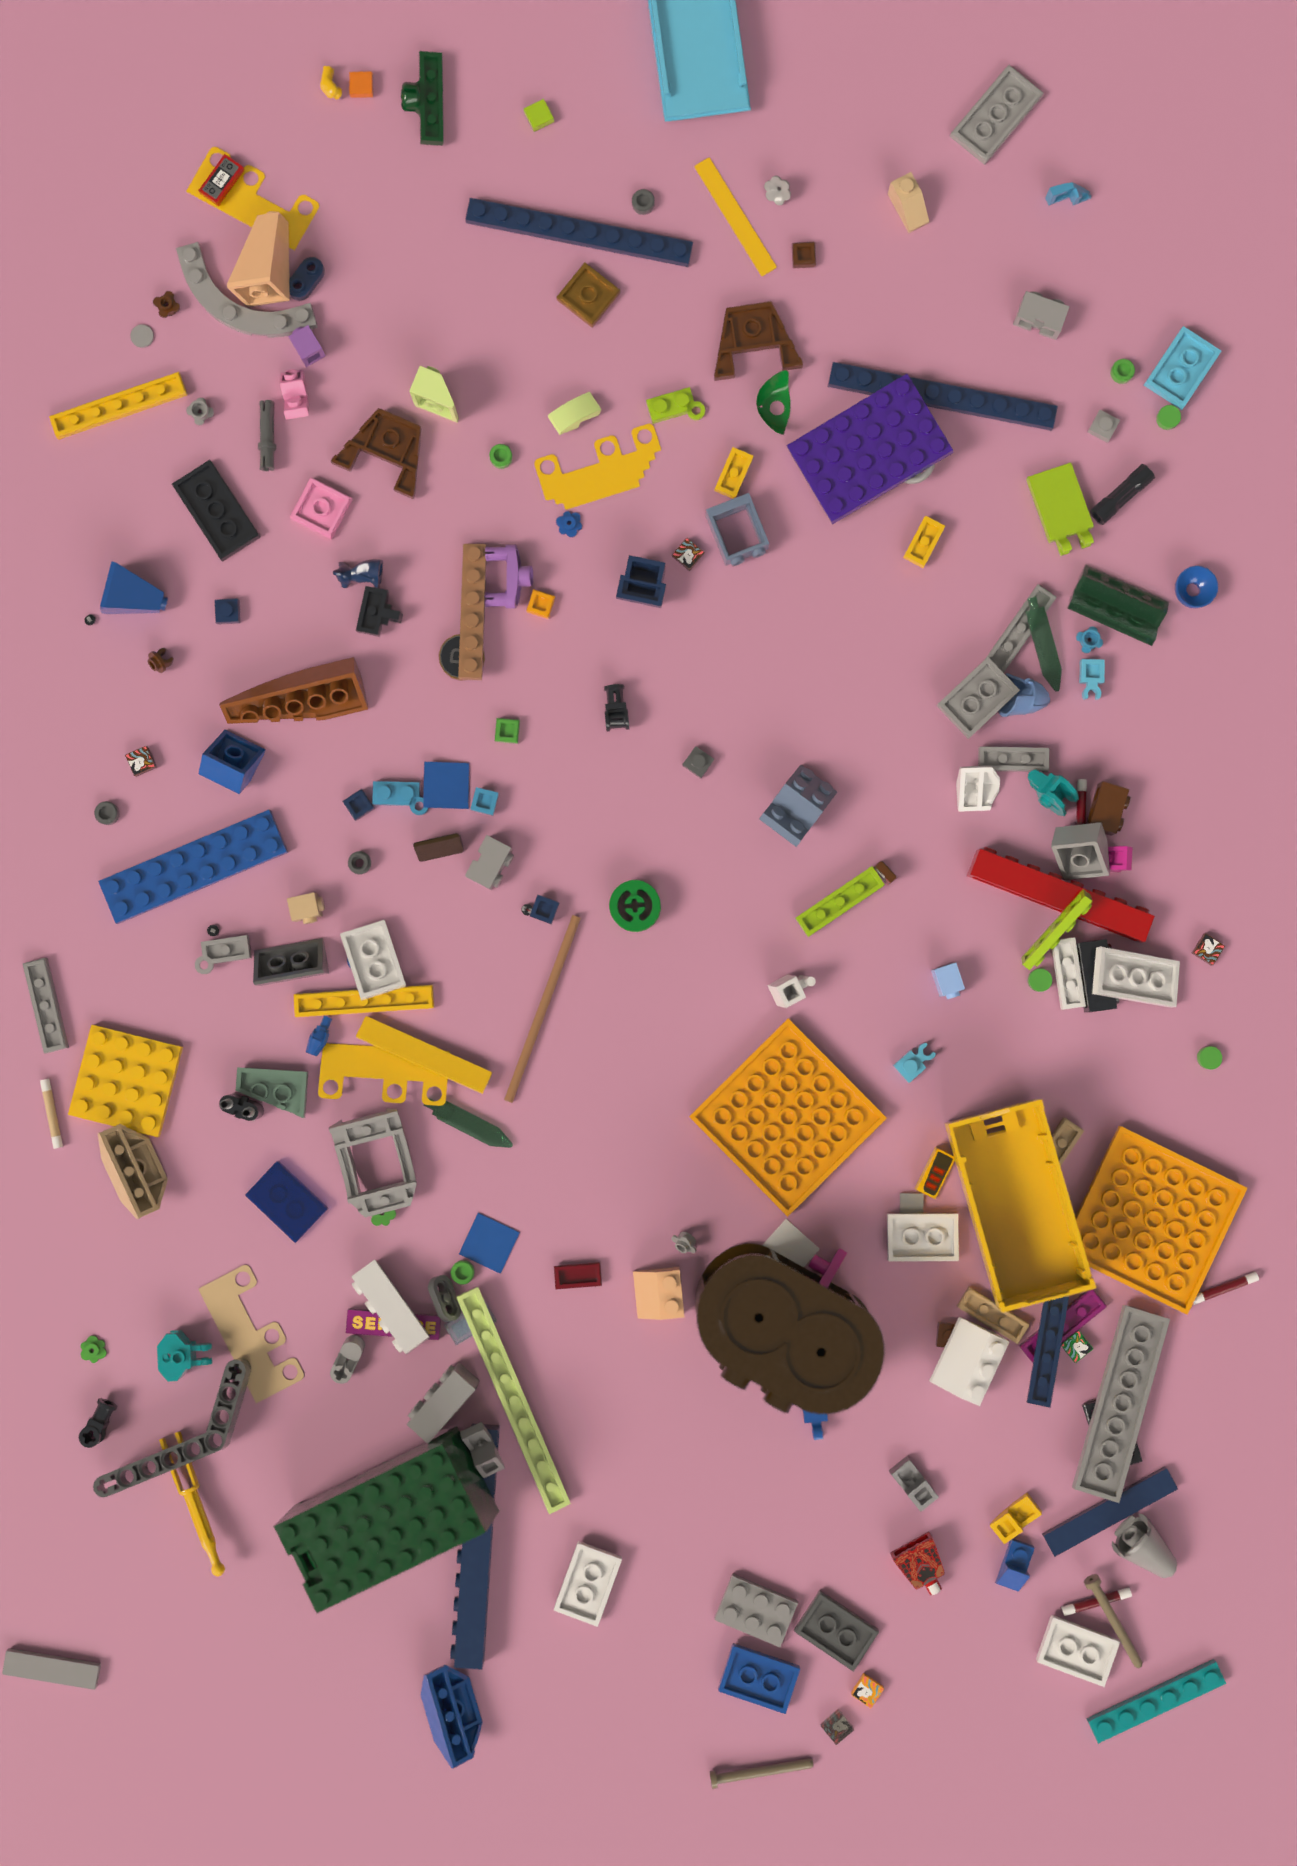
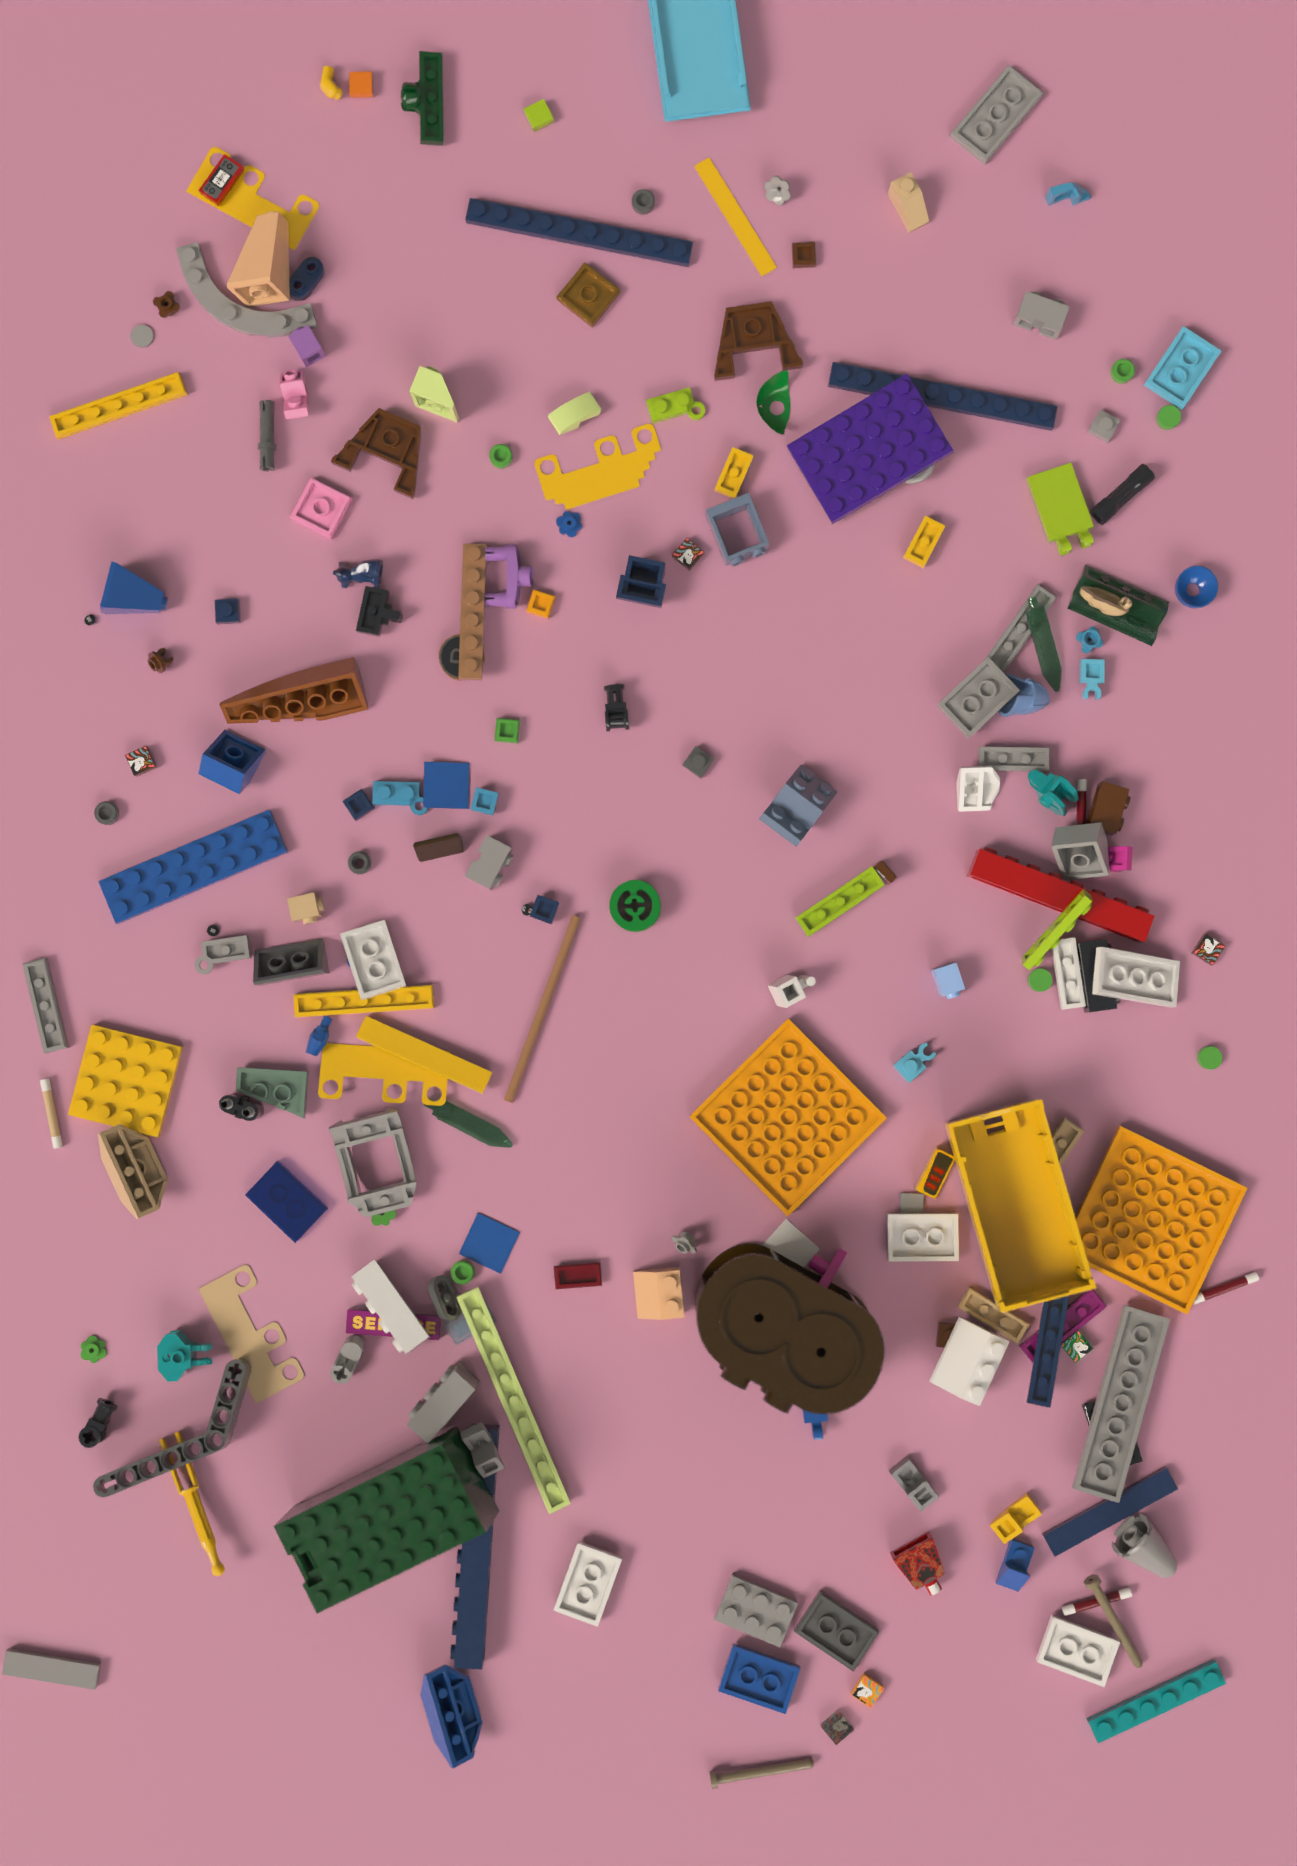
black tile [172,459,261,562] -> none
light grey plate [186,398,214,425] -> none
none -> tan arm [1080,586,1132,616]

